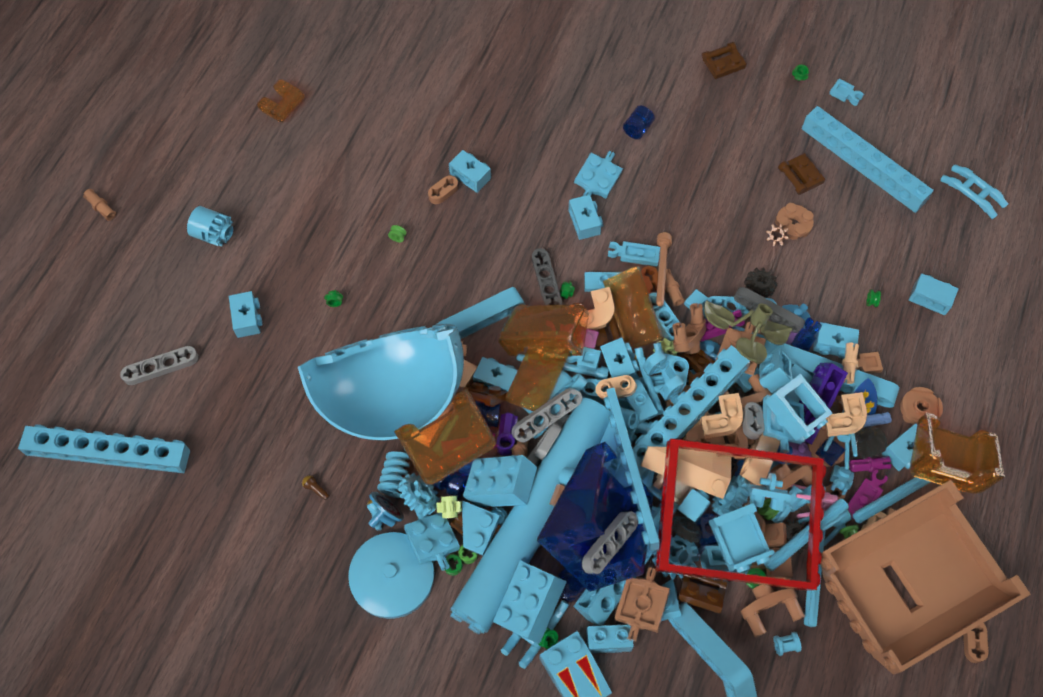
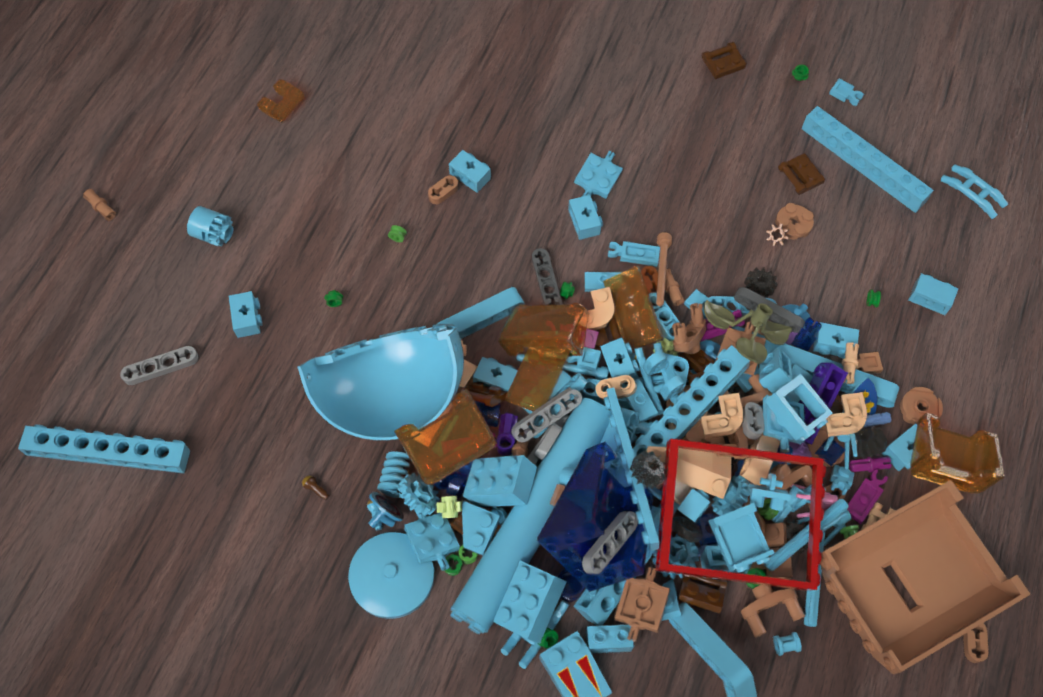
clear blue wheel [623,105,655,140] -> none
medium azure axle [853,470,935,523] -> none
none -> clear smoke gear [629,451,668,489]

